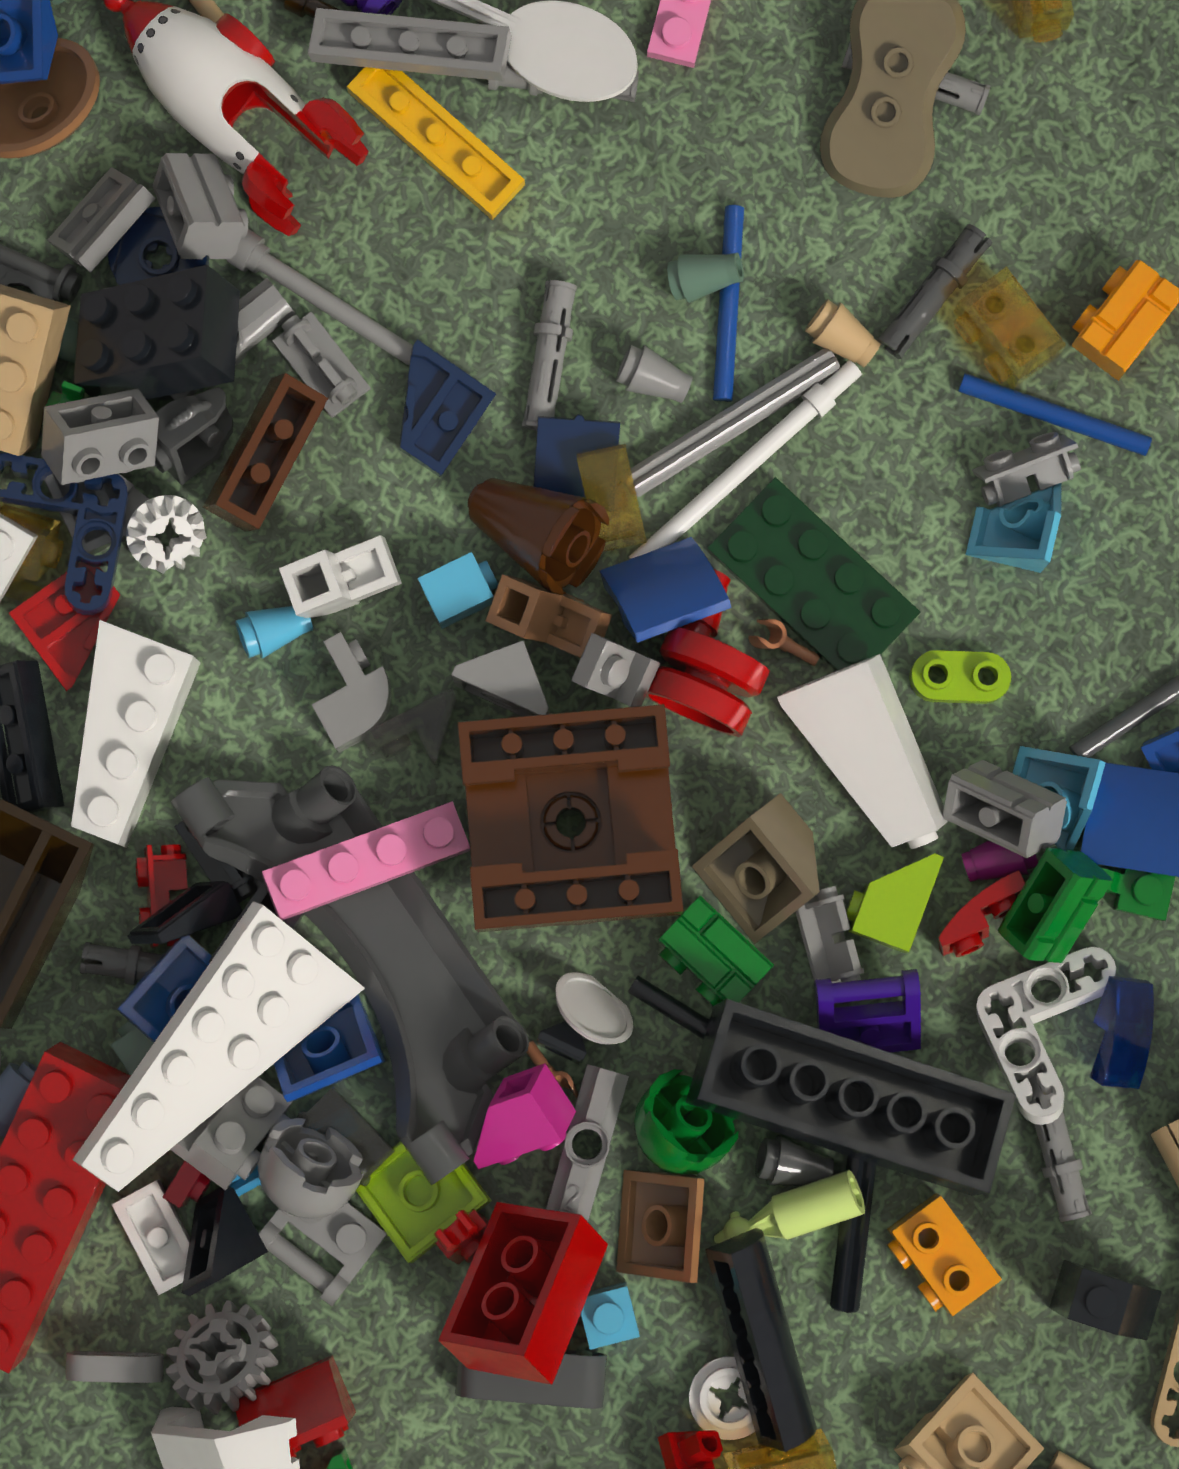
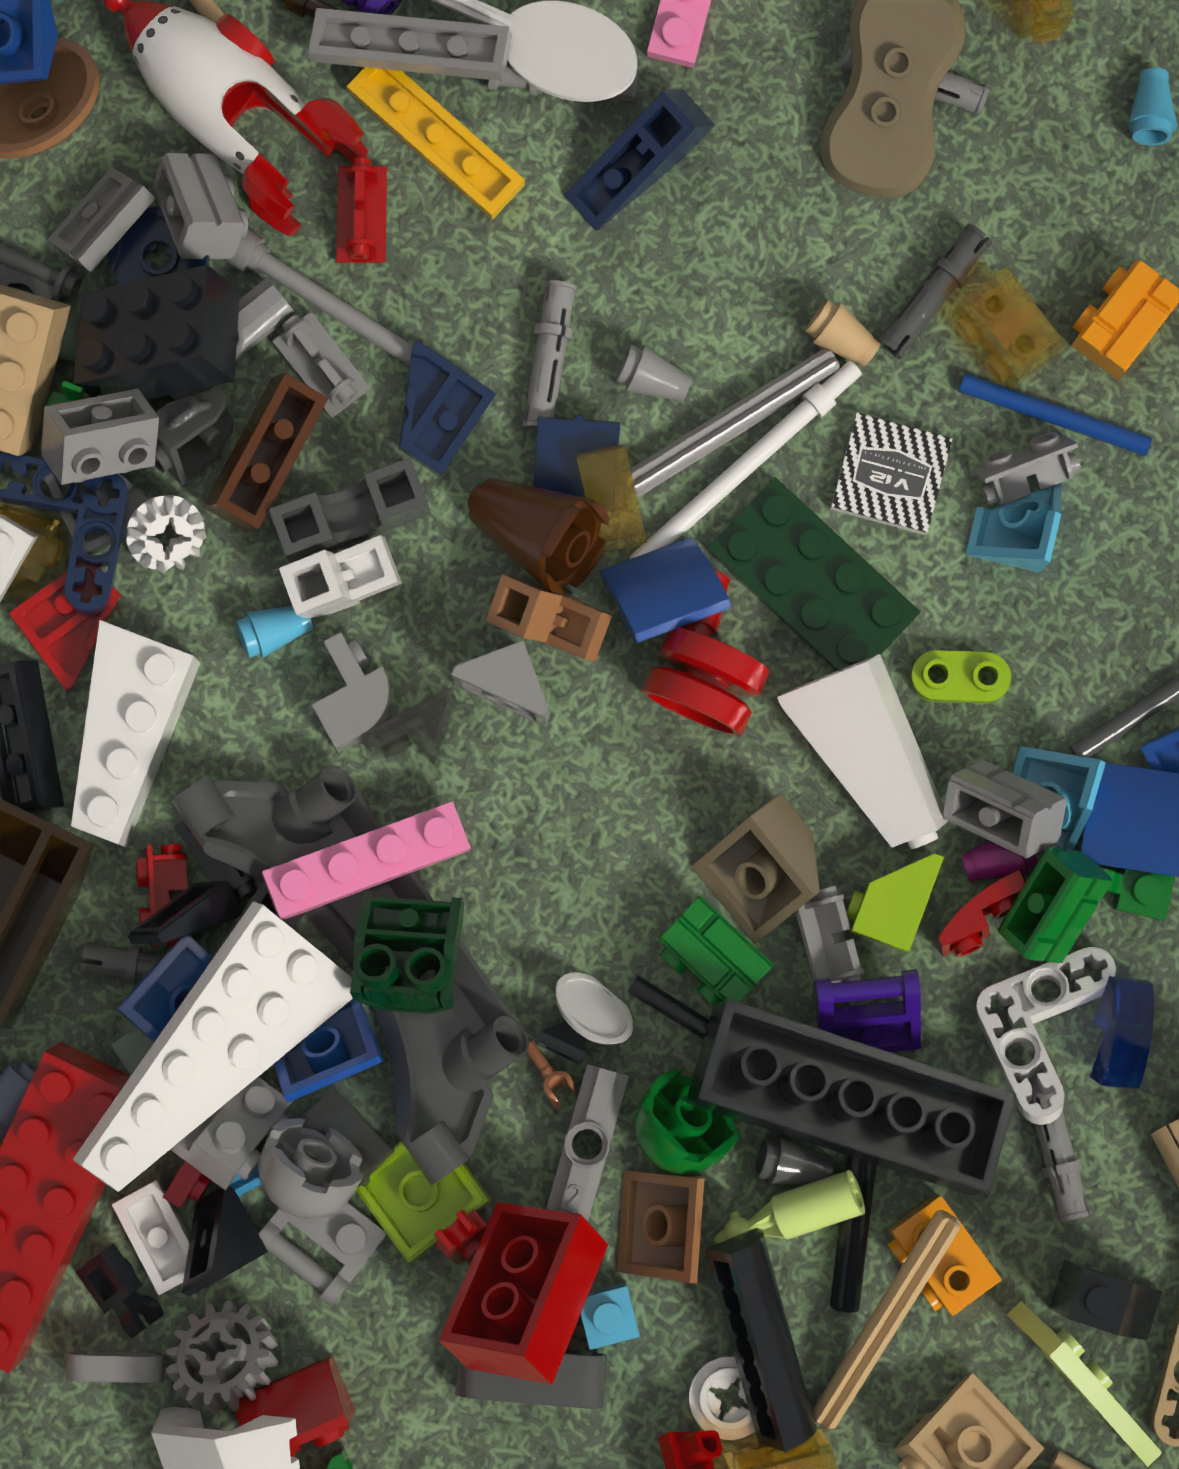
medium azure brick [418,552,498,629] -> none
reddish brown piece [458,704,683,933] -> none
dark pink slope [473,1063,576,1169] -> none
light grey brick [571,633,660,707] -> none
sand green cone [667,252,744,303] -> none
blue bar [713,205,744,402] -> none
nougat hand [748,619,820,666] -> none
none -> black plate [75,1244,164,1338]
none -> dark grey arch [269,457,431,563]
none -> red hinge [336,157,387,263]
none -> dark green slope [350,891,464,1014]
none -> dark blue slope [564,89,715,231]
none -> tan axle [813,1210,960,1429]
none -> tile [830,413,953,535]
none -> yellowish green wing [1007,1301,1162,1467]
none -> medium azure cone [1128,67,1178,146]

